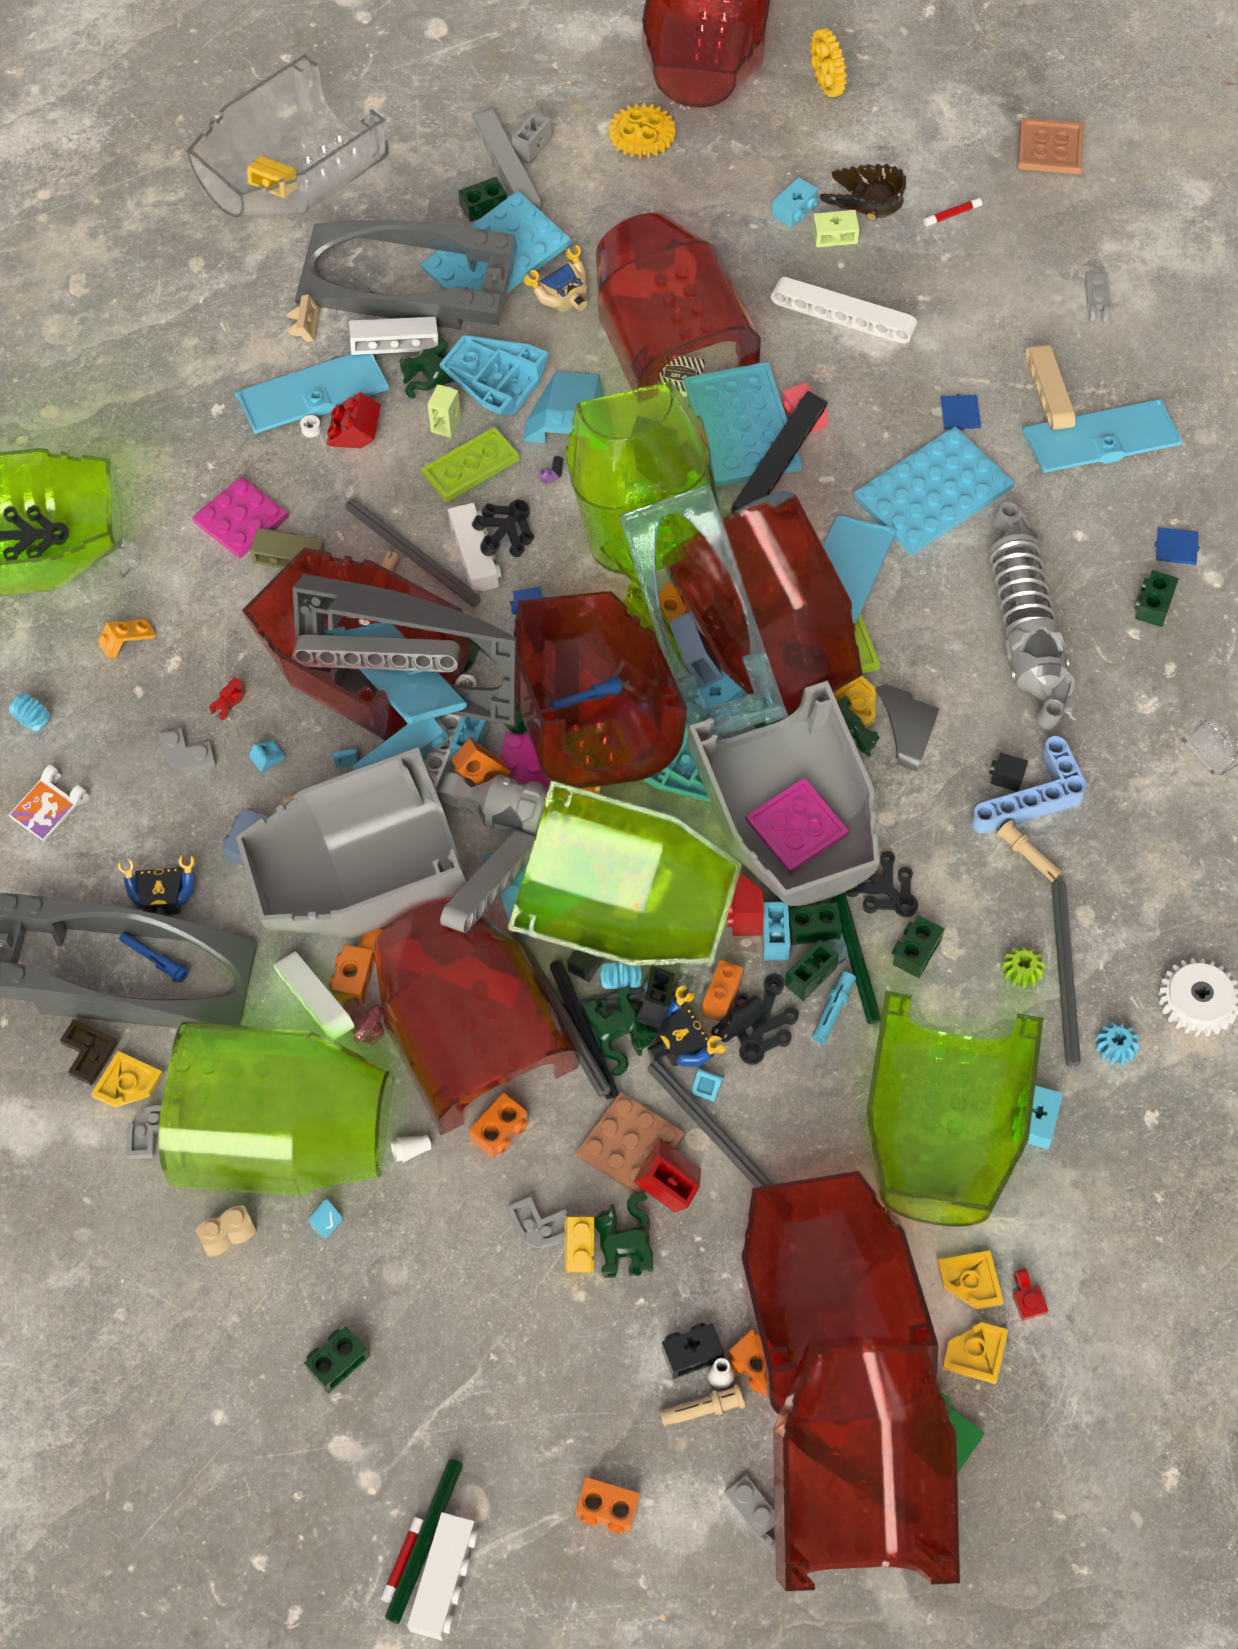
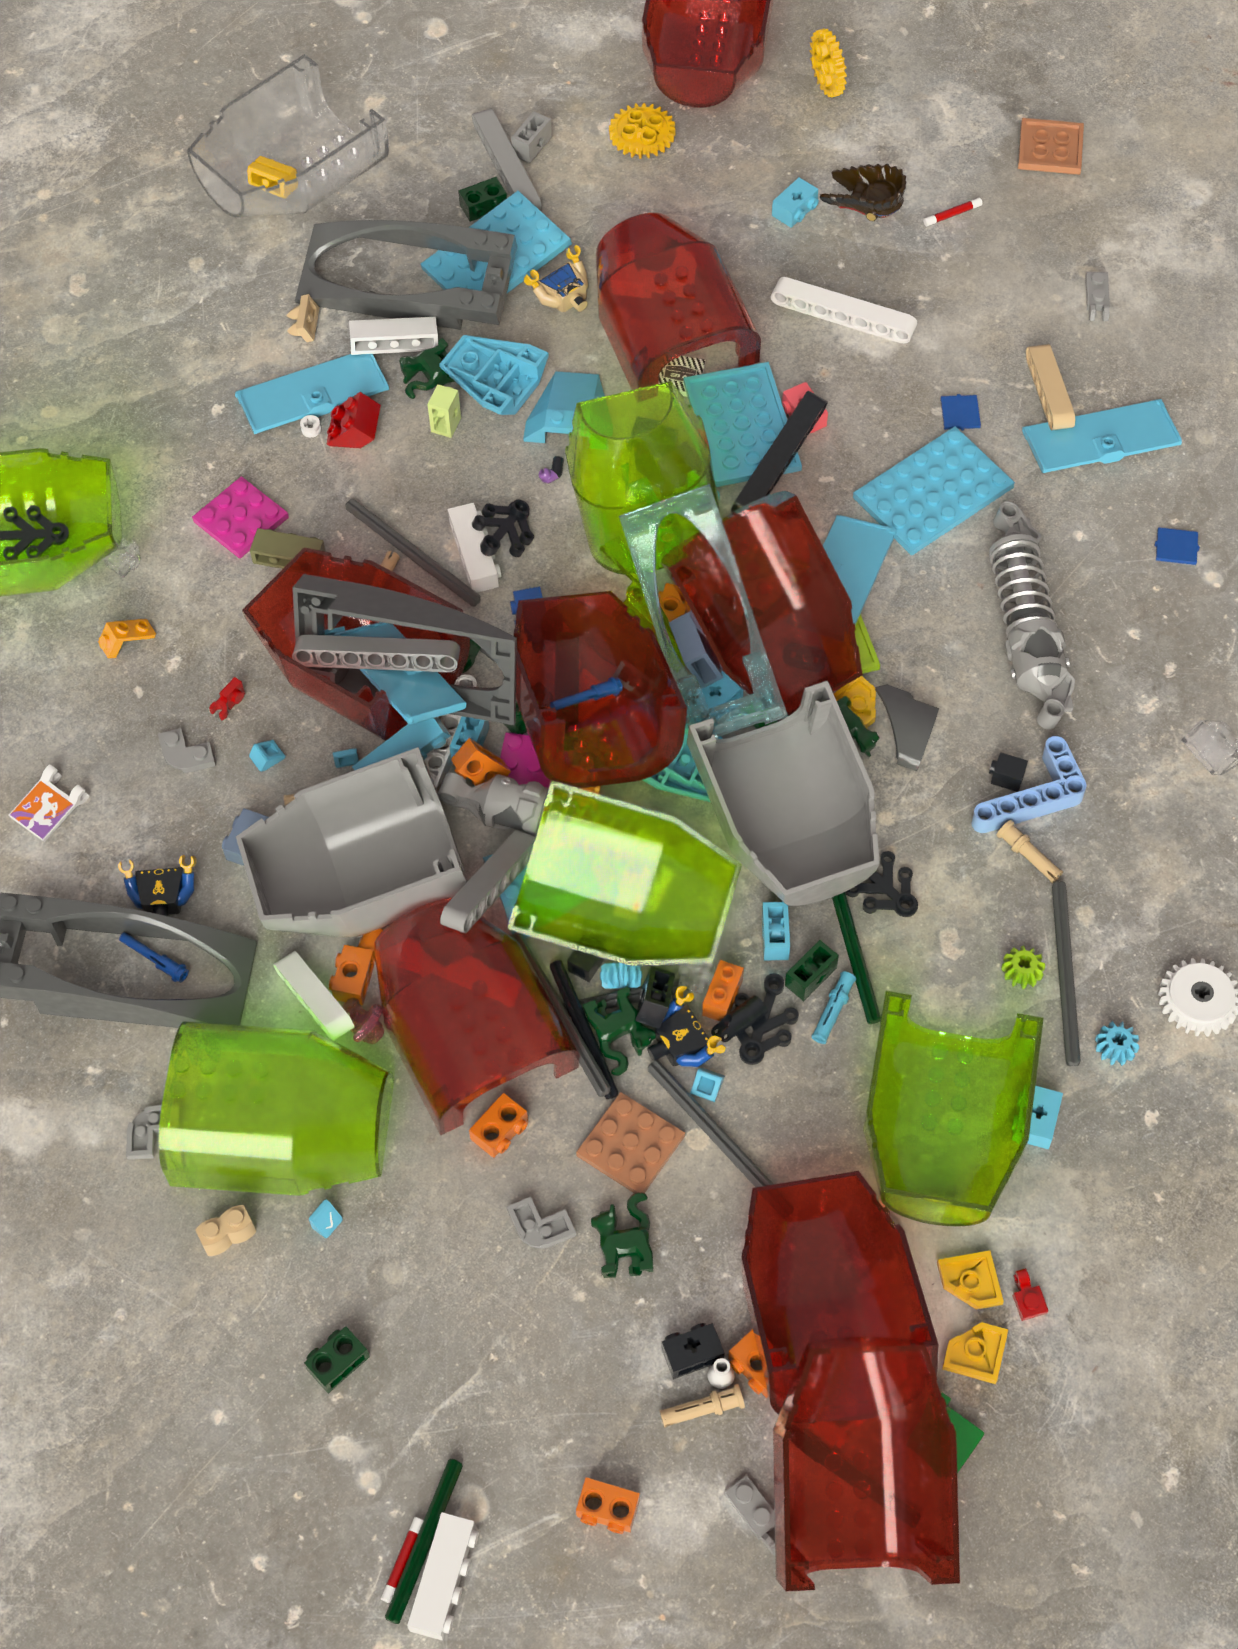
medium azure gear [8,693,51,732] -> none
dark brown plate [60,1019,119,1086] -> none
yellow plate [91,1051,163,1108] -> none
white cone [391,1134,431,1163] -> none
lime plate [421,426,520,503] -> none
yellow brick [564,1215,594,1272] -> none
red slope [633,1138,701,1213] -> none
red slope [725,869,764,936] -> none
dark pink plate [745,777,849,874] -> none
dark green brick [788,901,842,945] -> none
yellowish green brick [812,210,859,247] -> none
clear light blue tile [825,939,848,965] -> none
dark green brick [891,915,945,978] -> none
dark green brick [1134,570,1179,627] -> none

